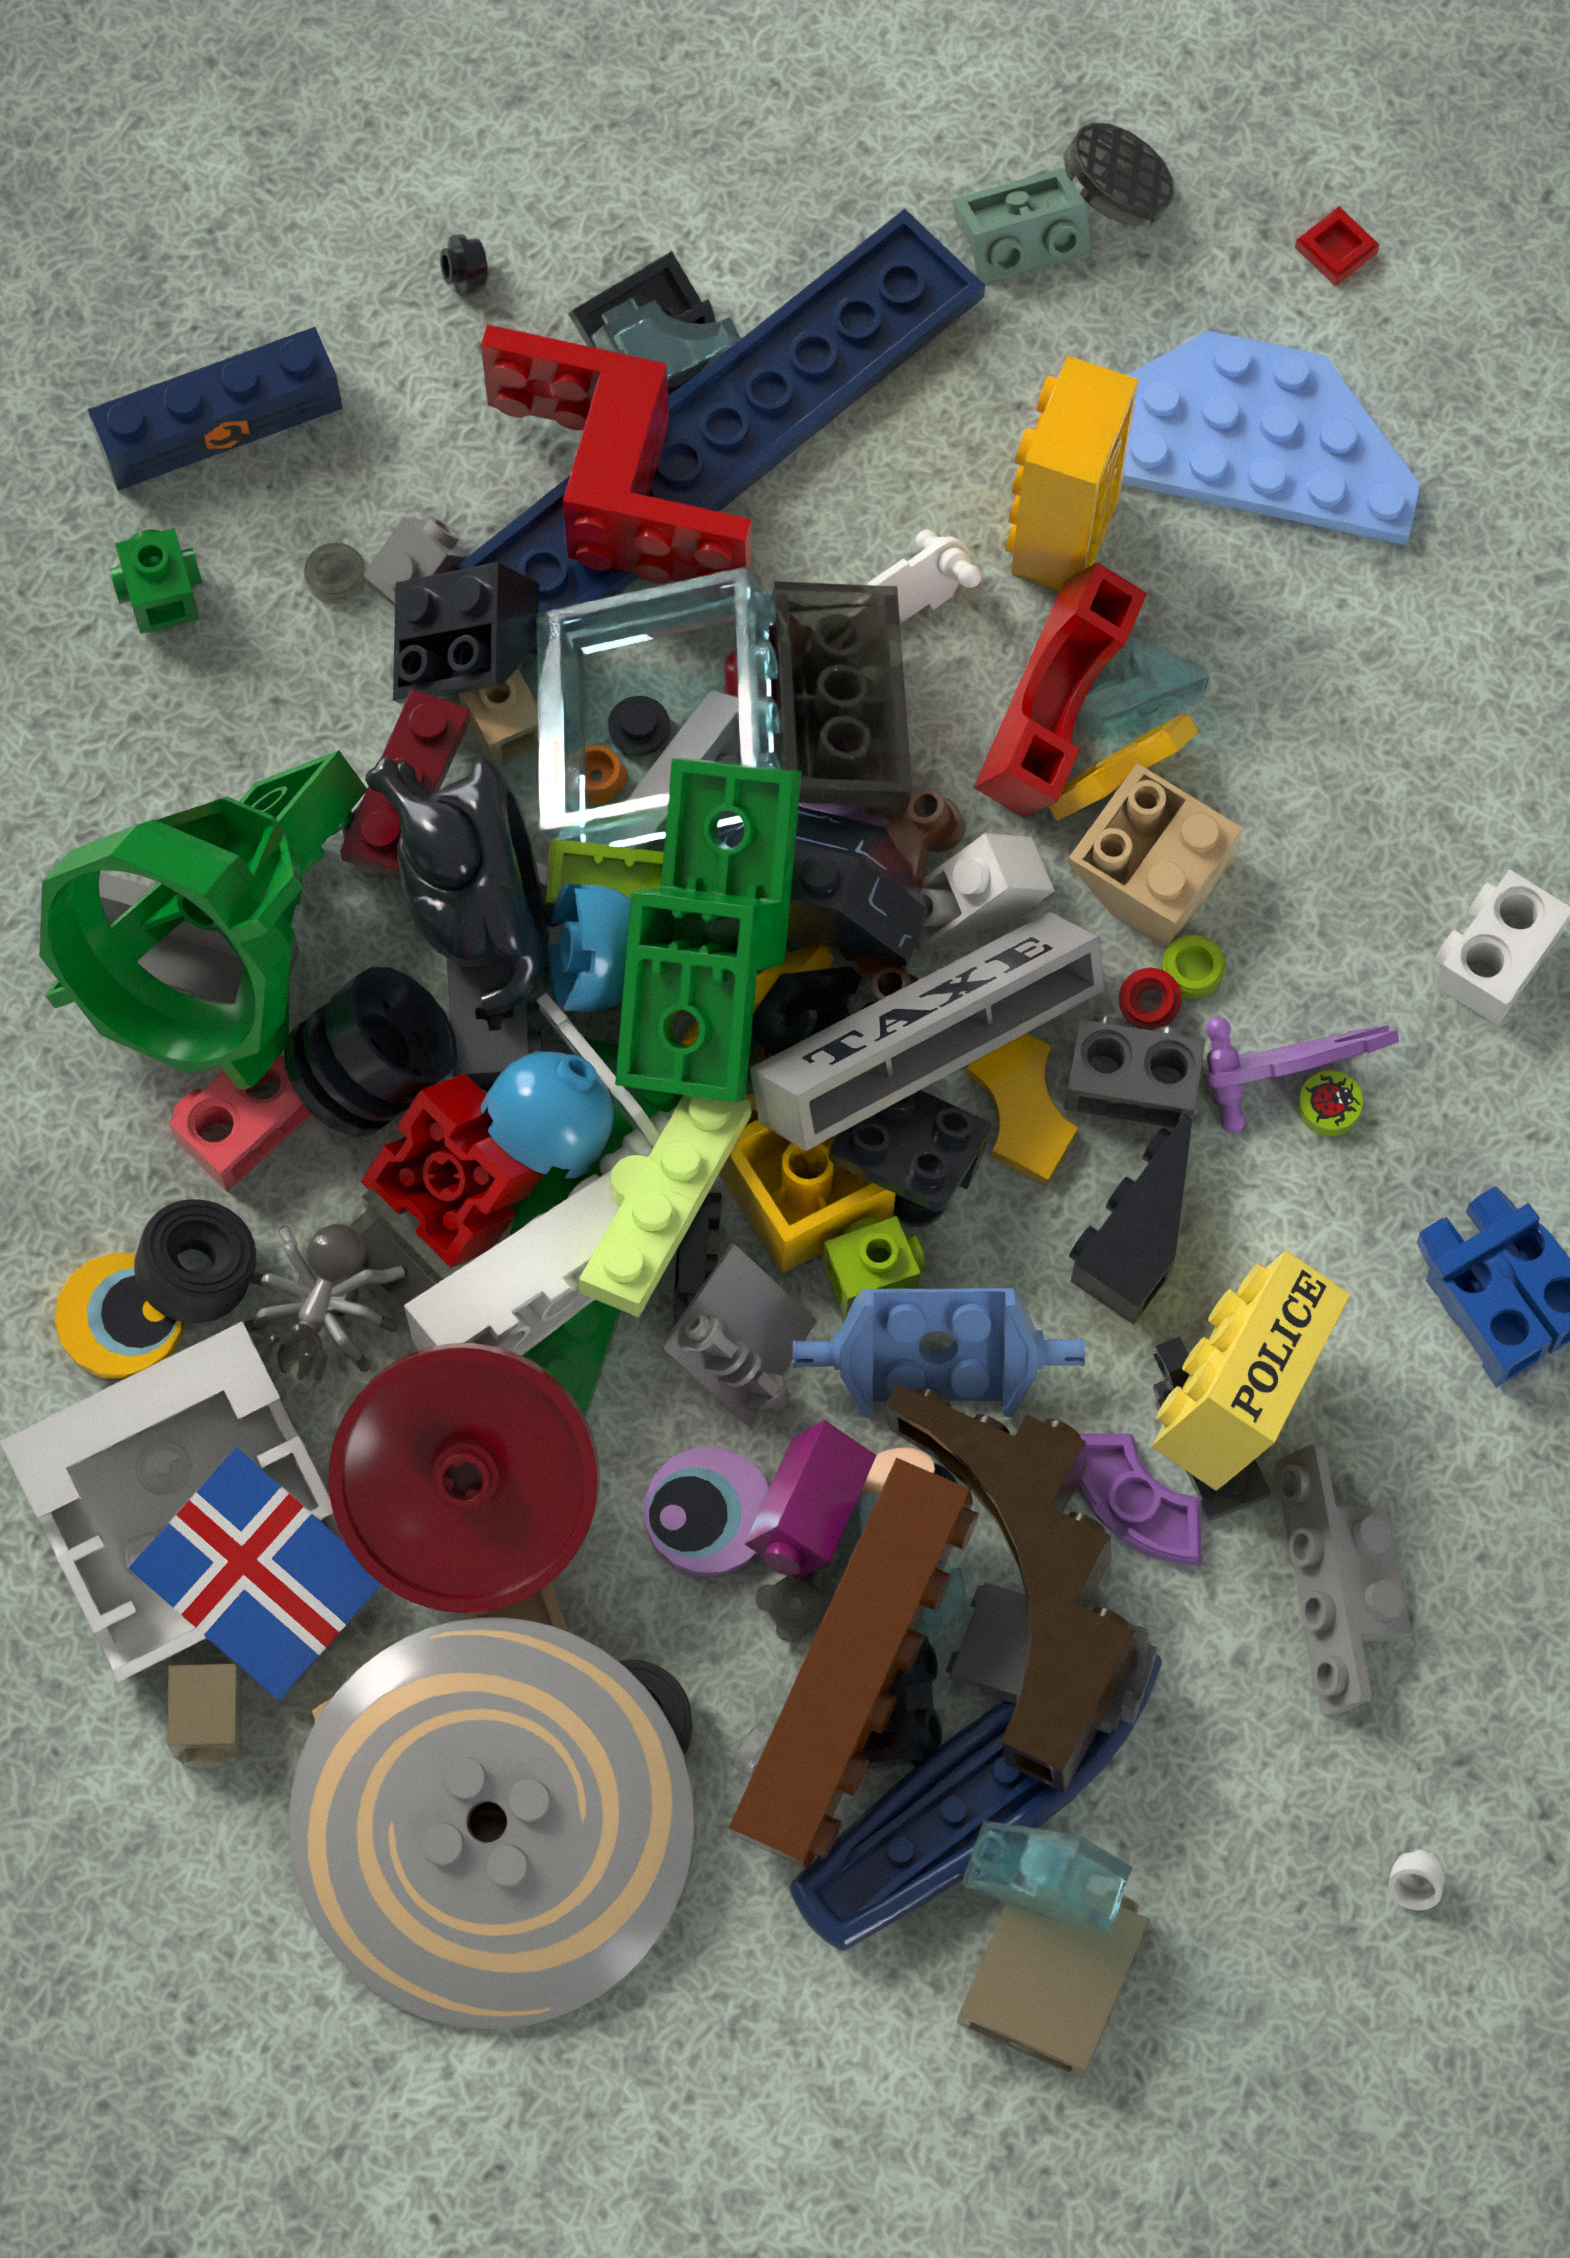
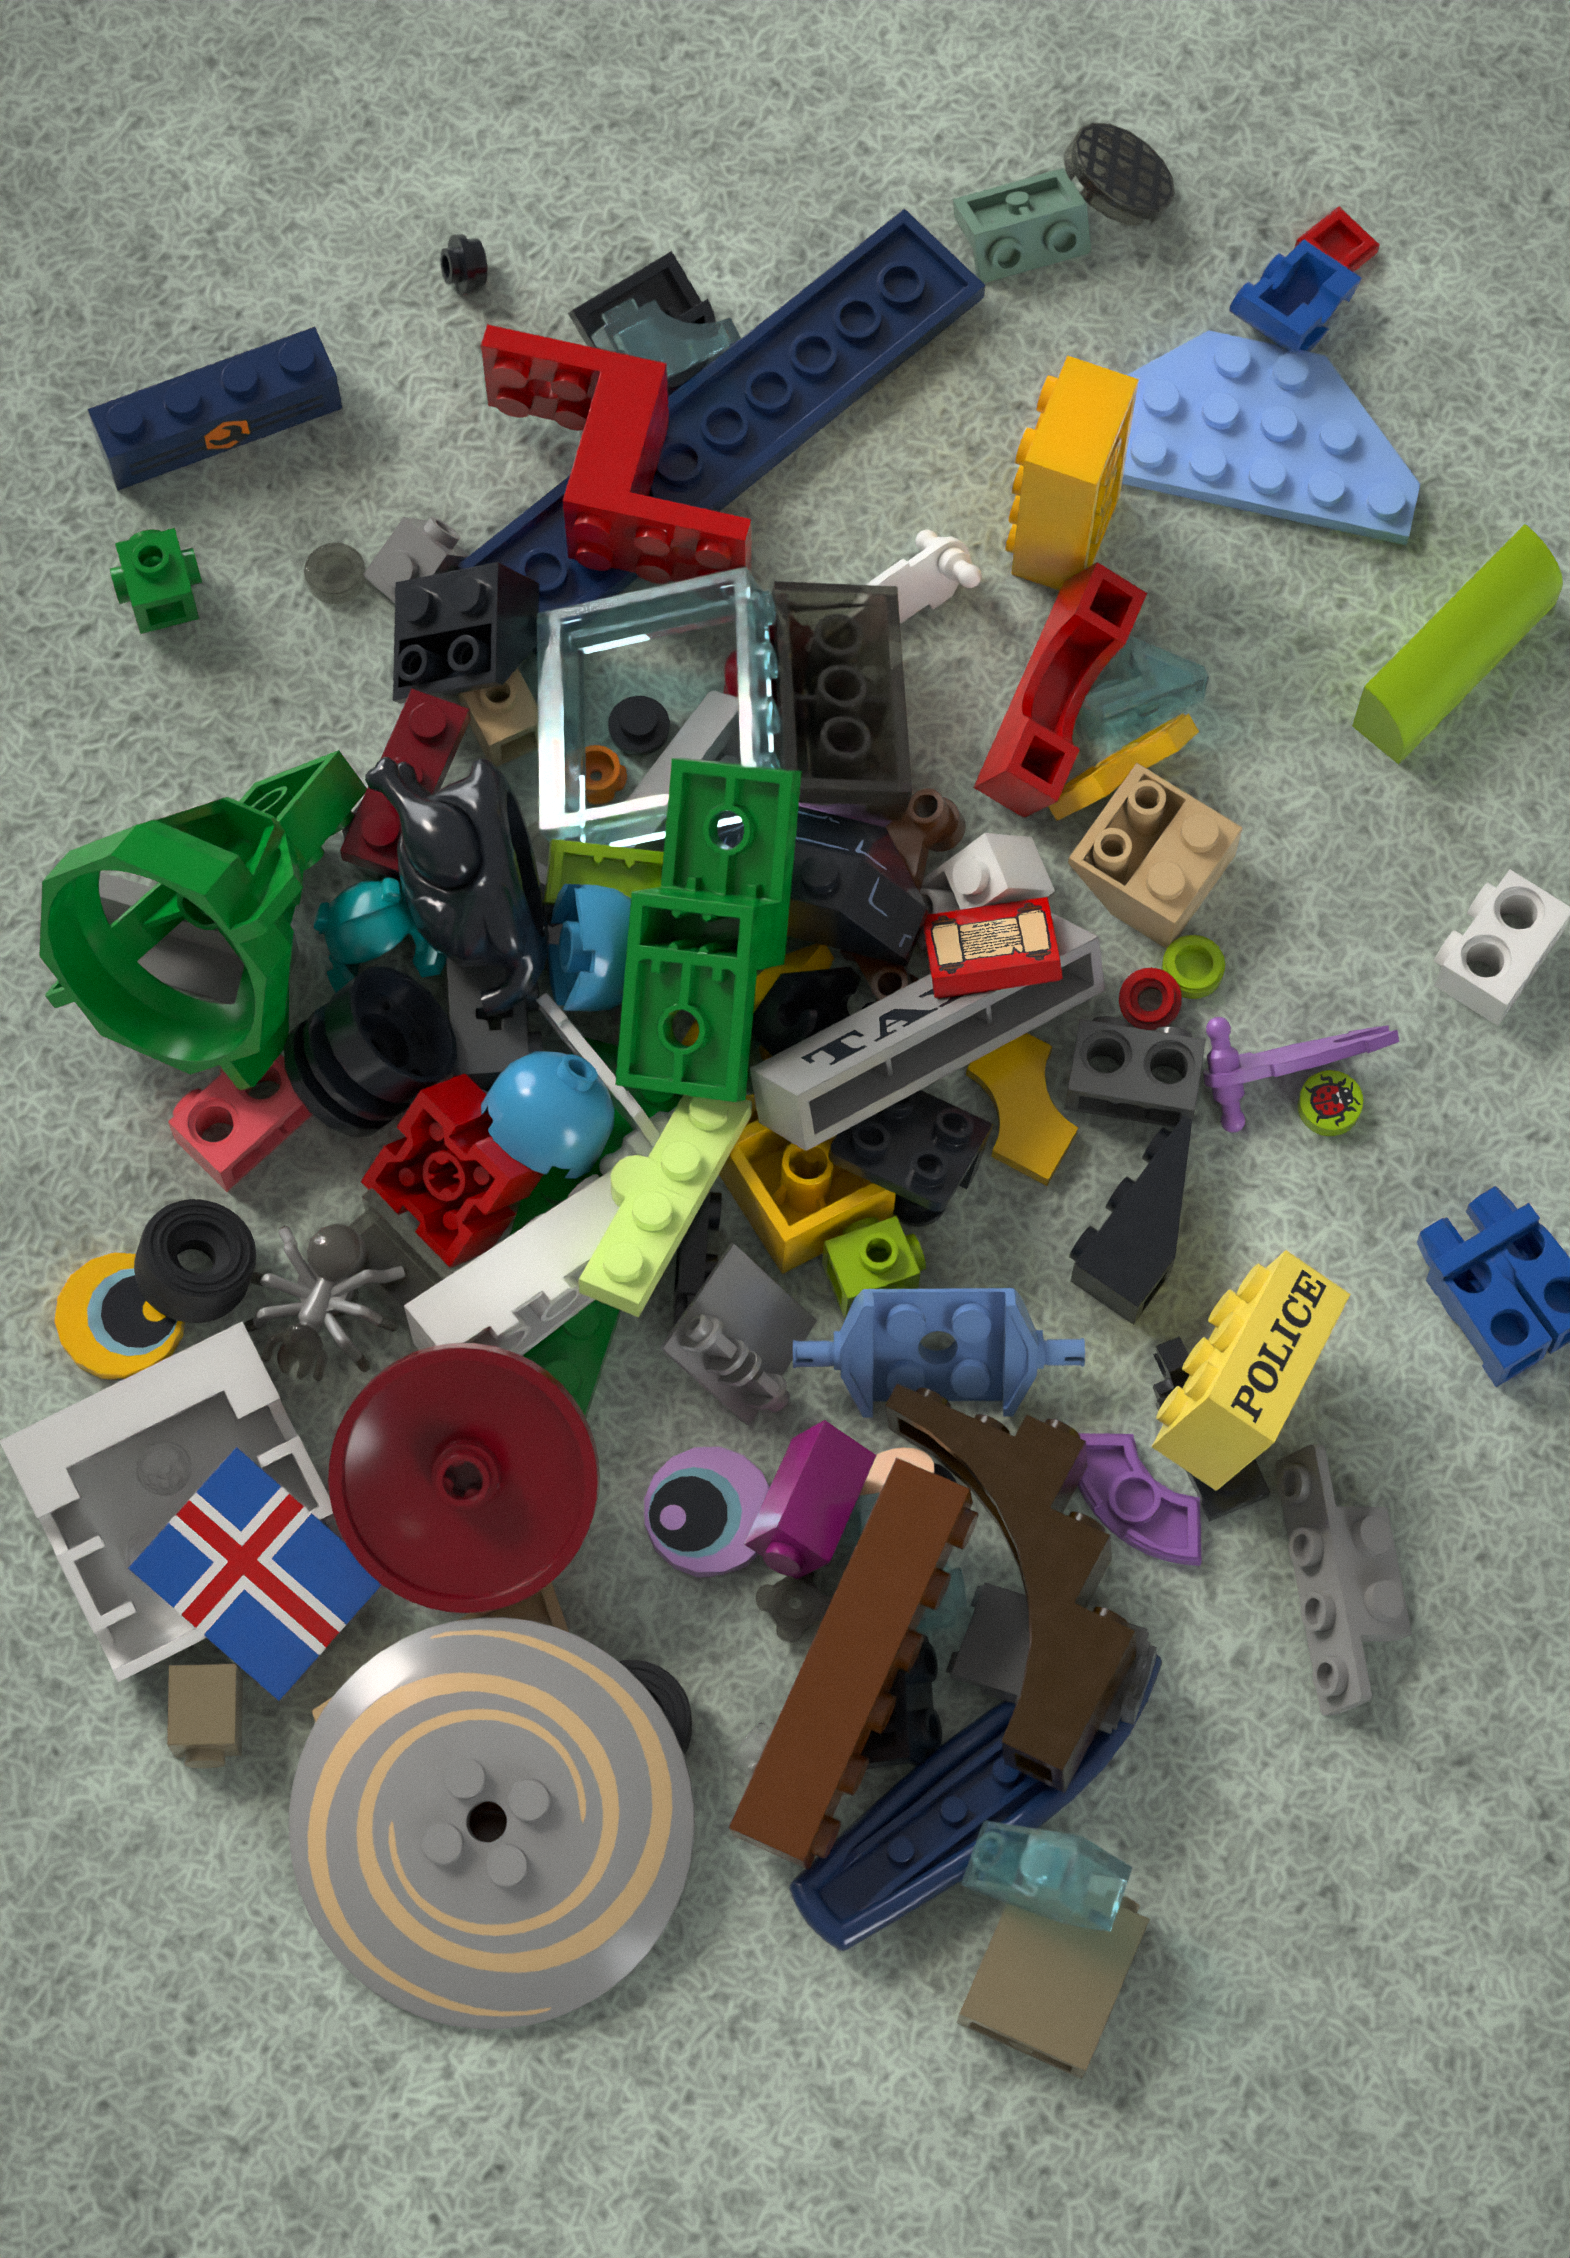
white hinge [1388,1850,1445,1910] -> none
none -> teal helmet [313,878,447,993]
none -> tile [924,897,1063,999]
none -> blue cylinder [1229,240,1362,352]
none -> lime brick [1352,524,1563,765]

